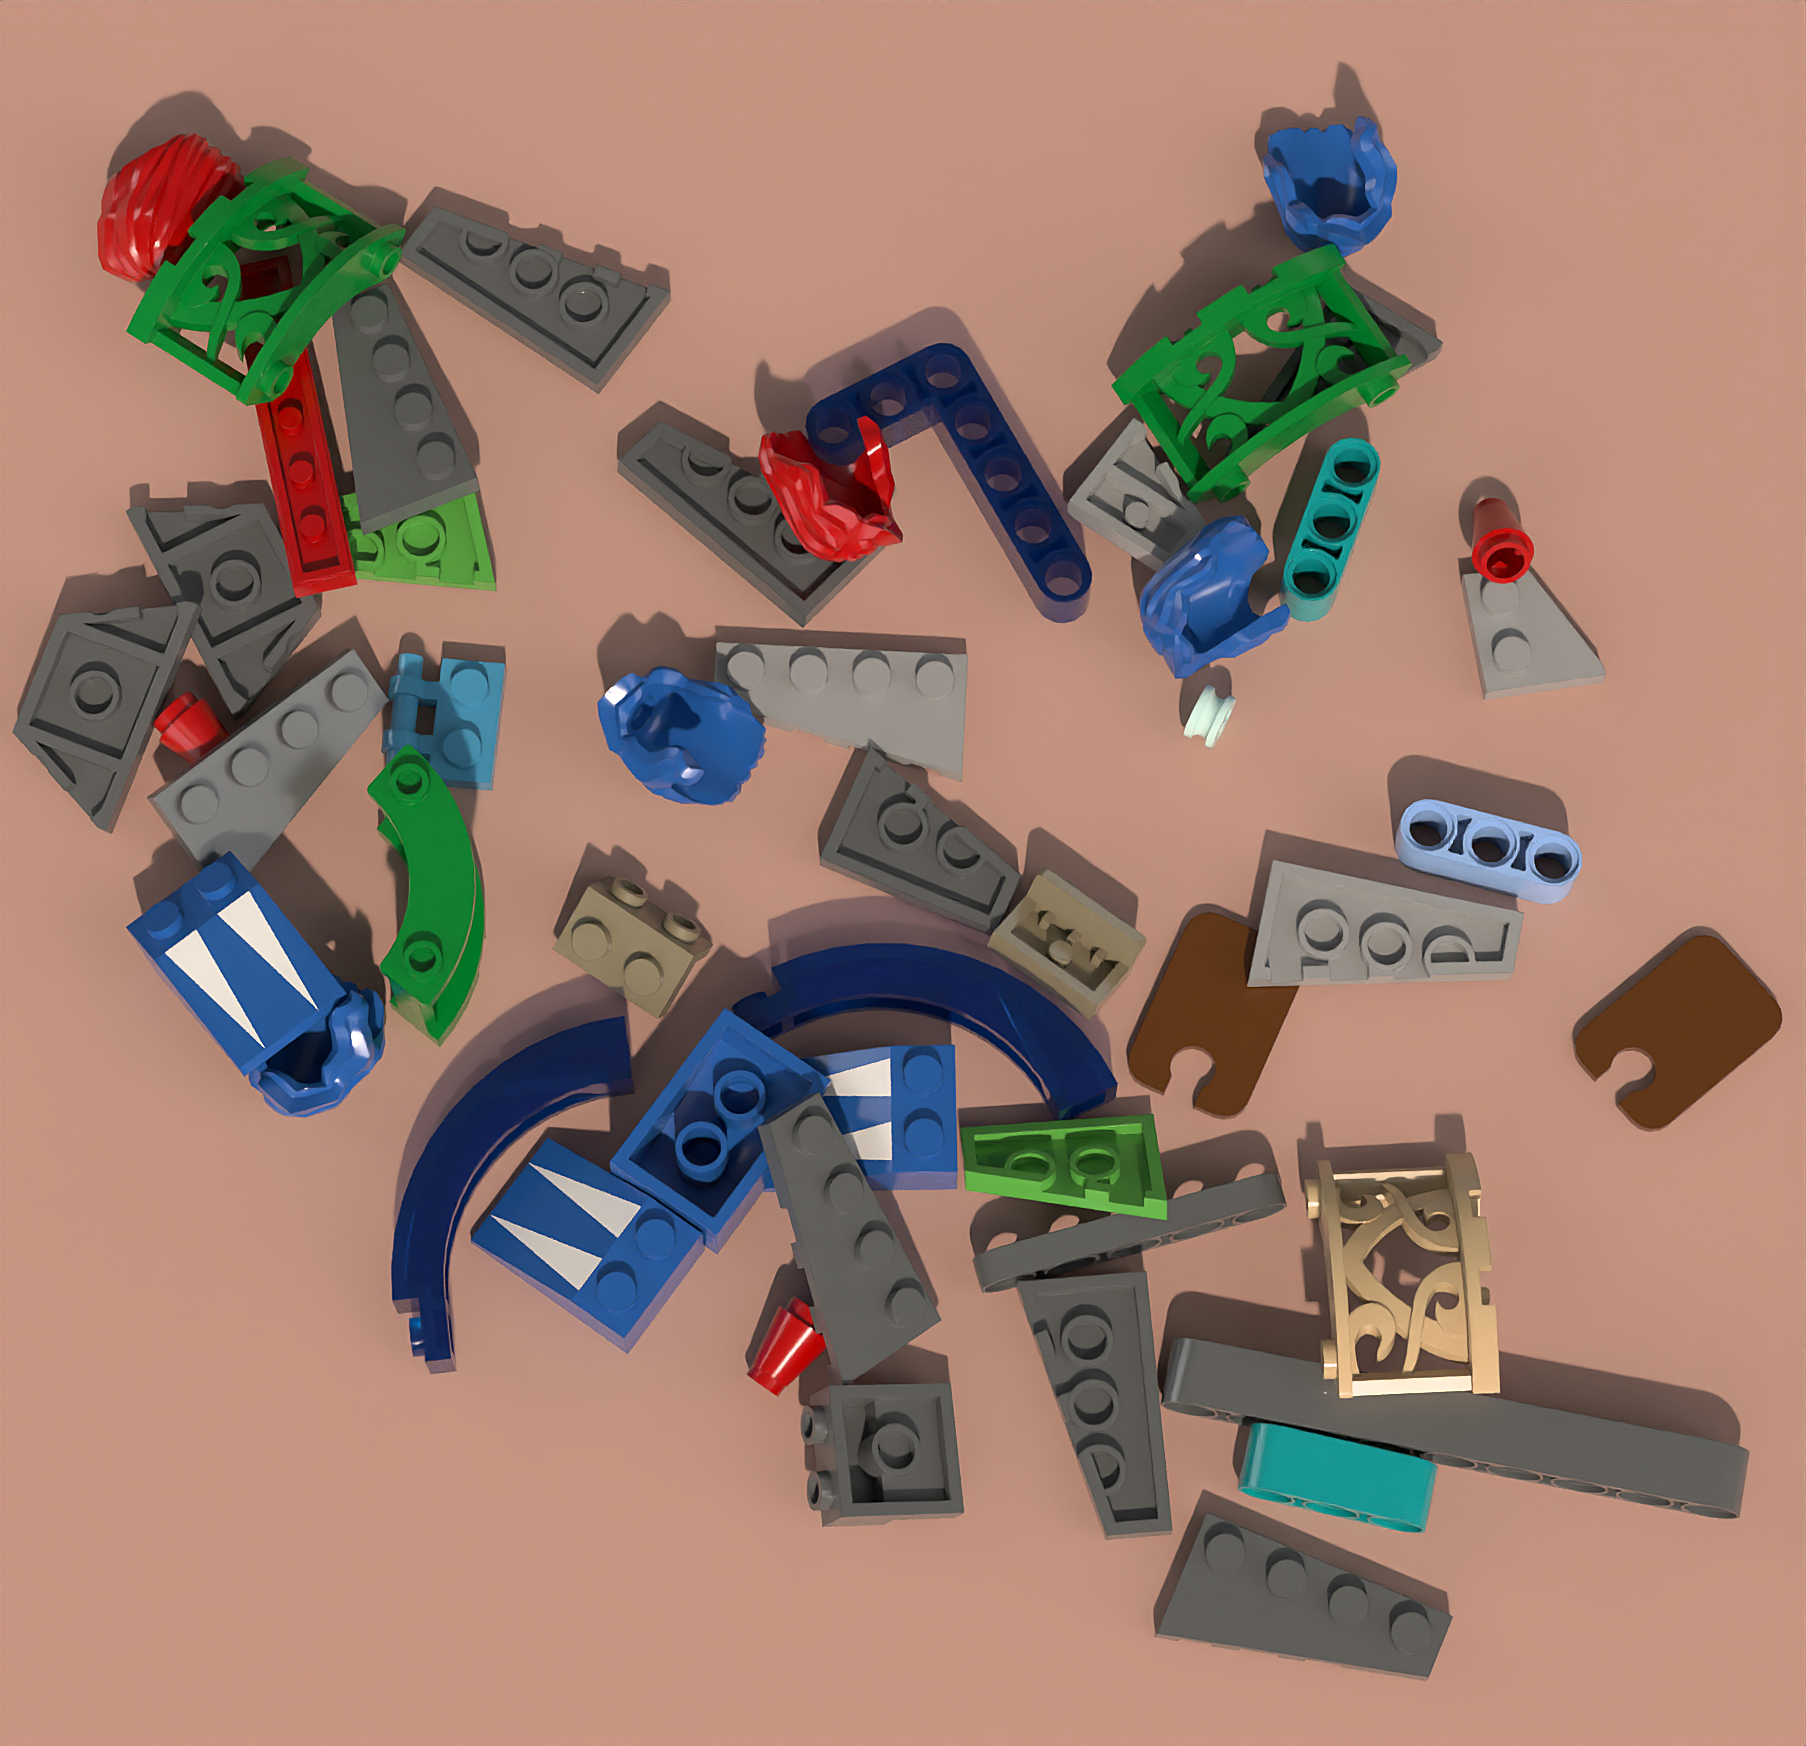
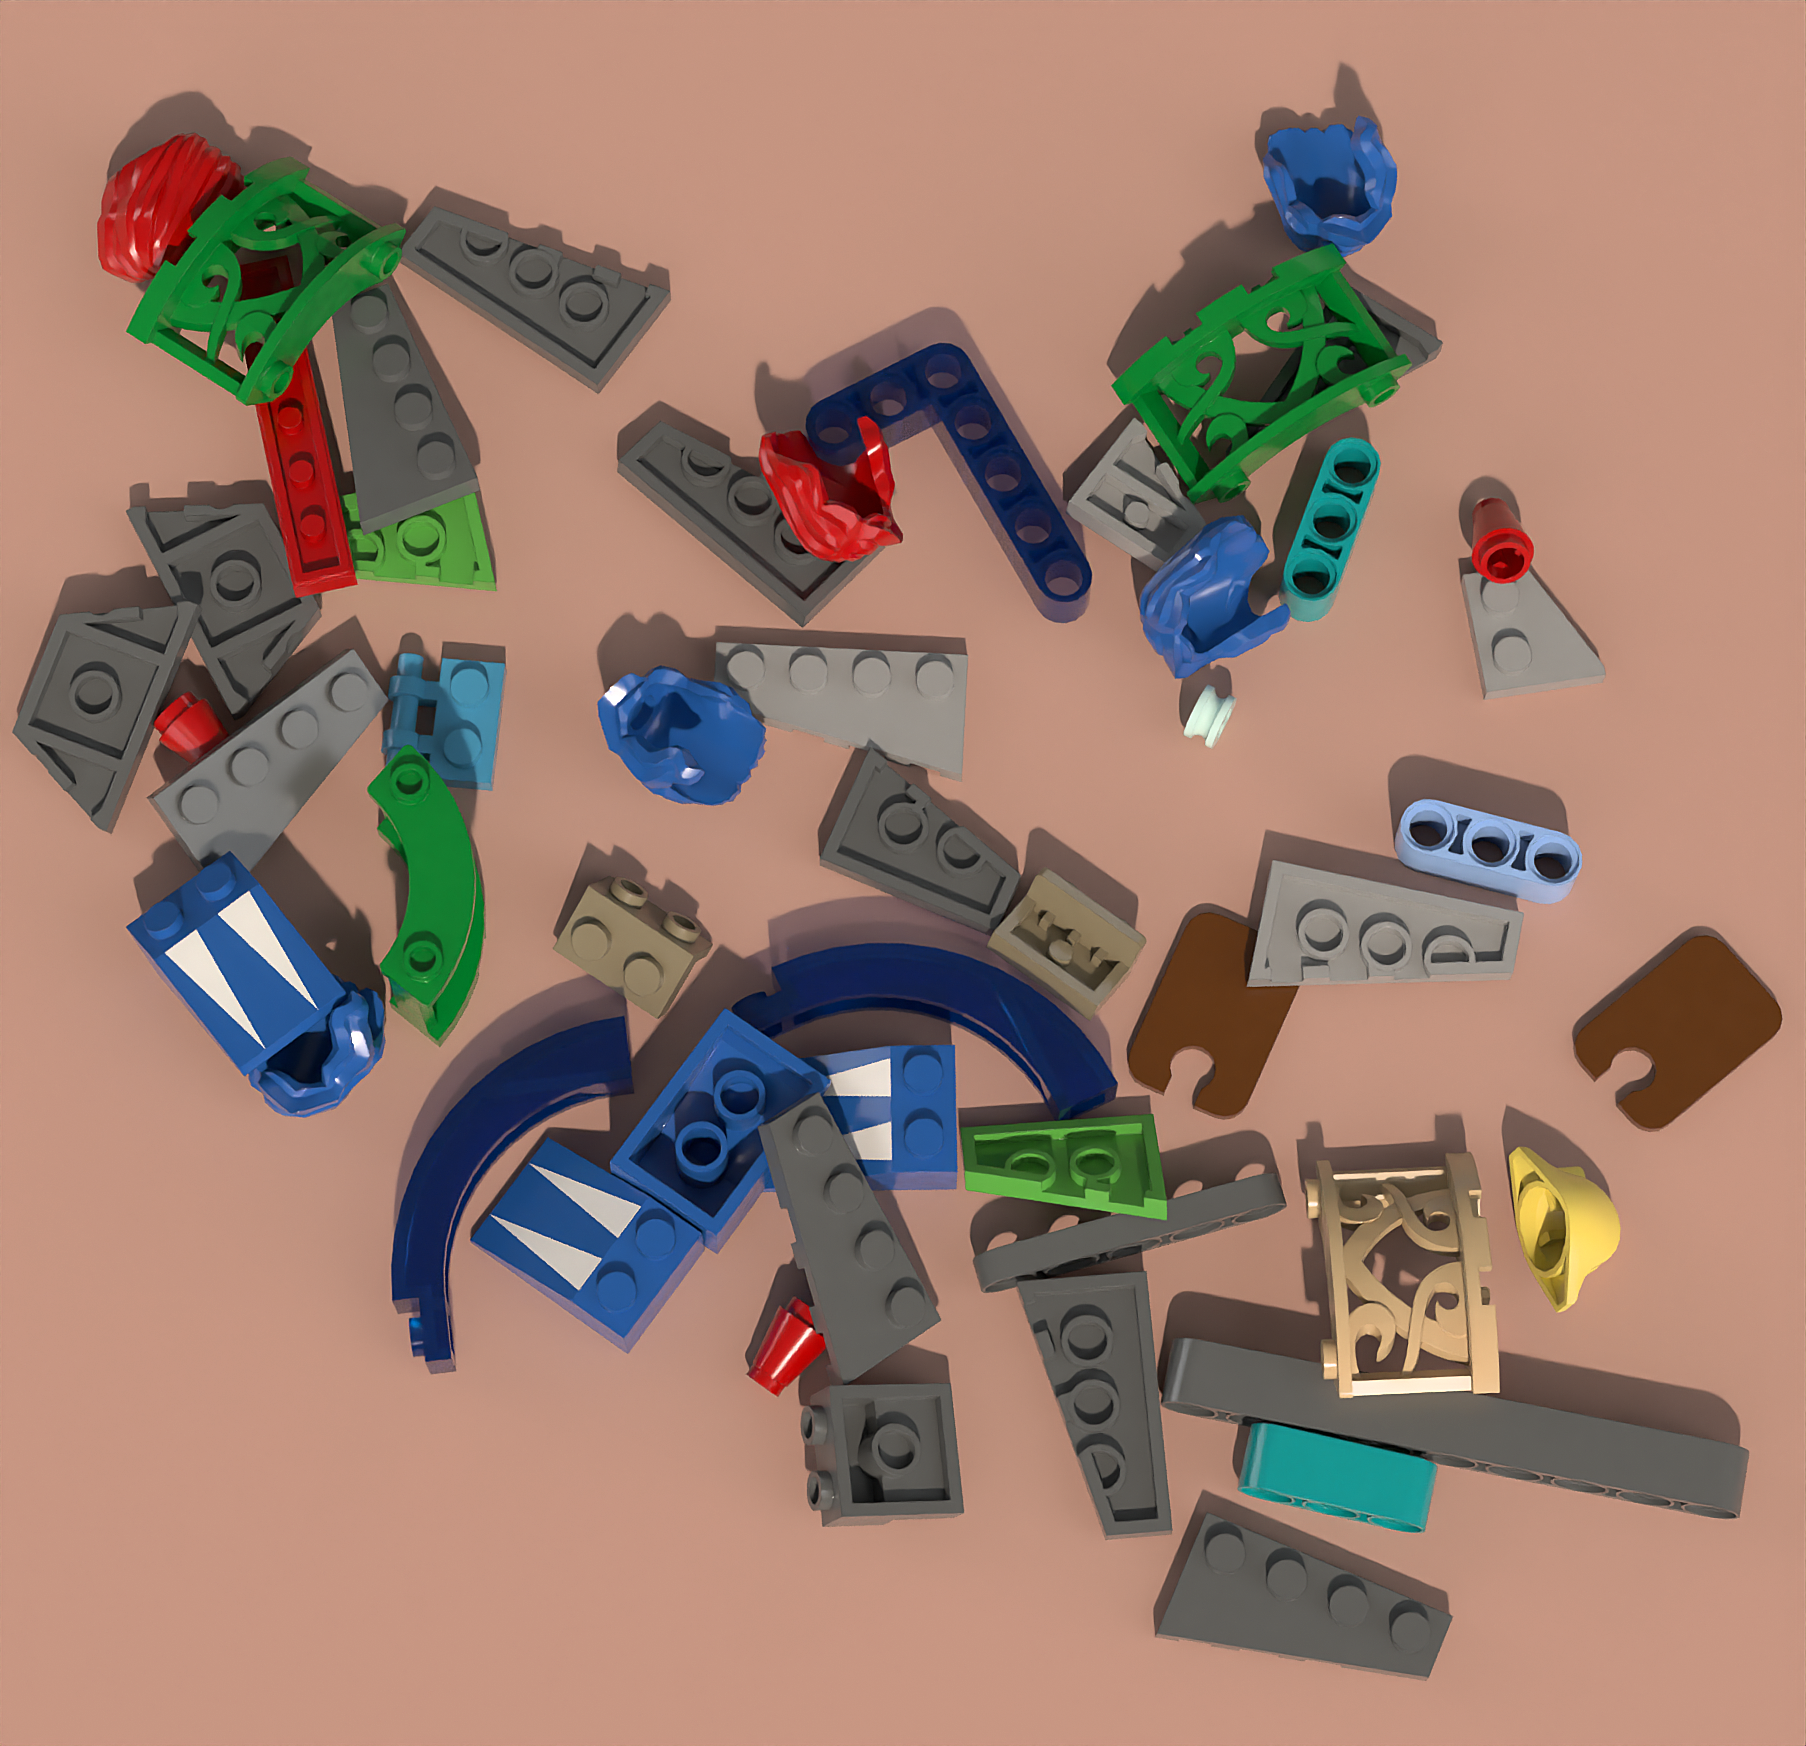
none -> light yellow hat [1509,1147,1621,1313]

